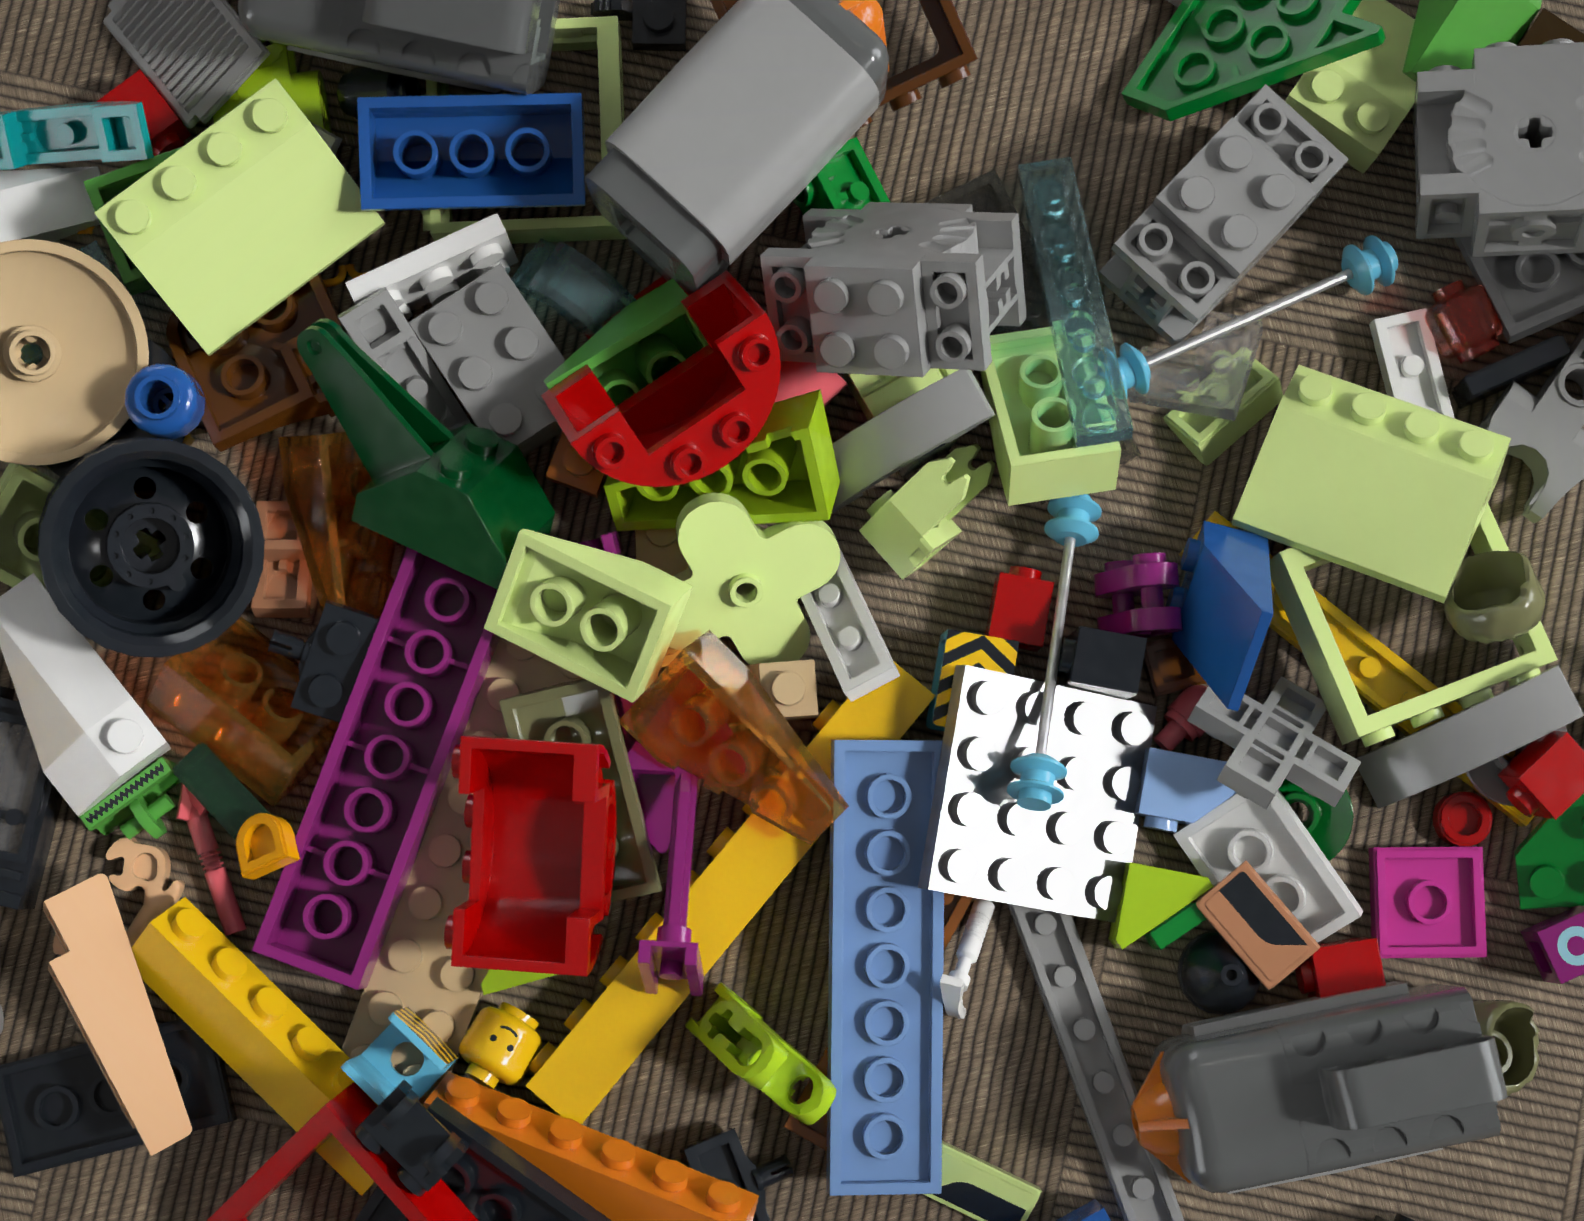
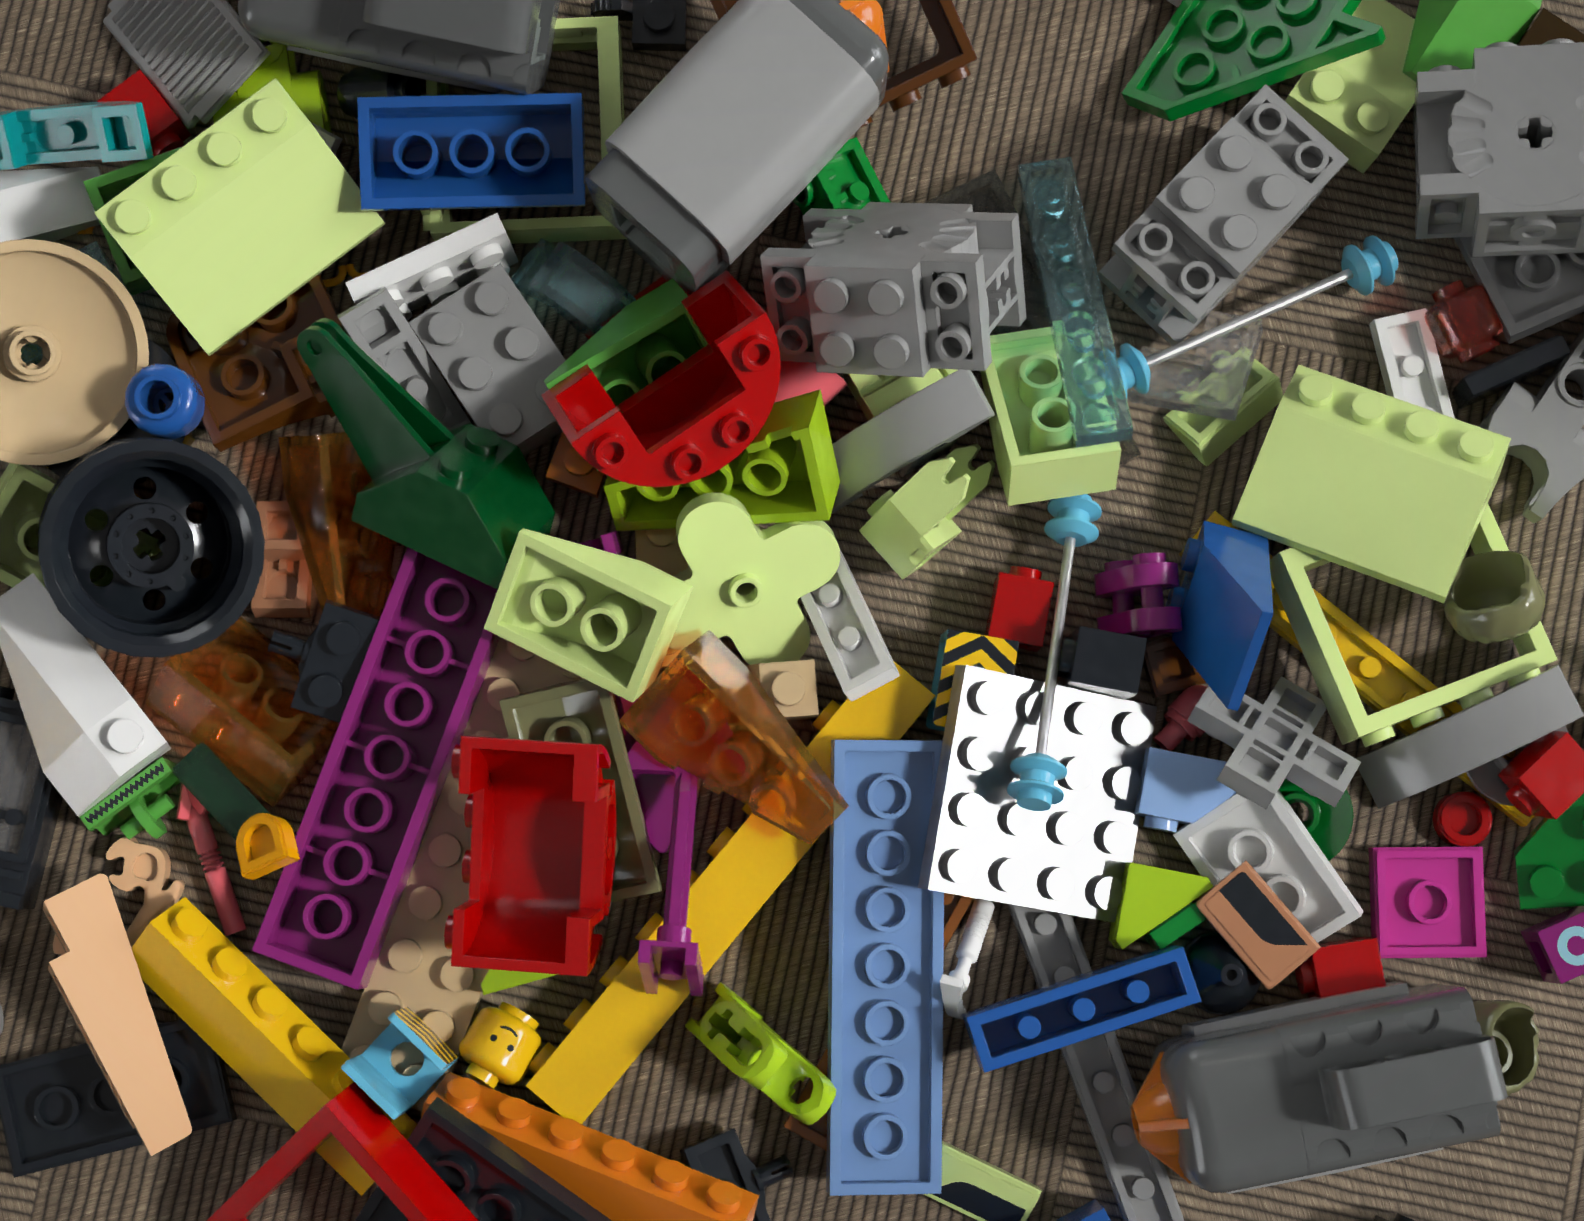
black piece [355,1079,470,1197] -> none
none -> blue brick [962,945,1202,1073]

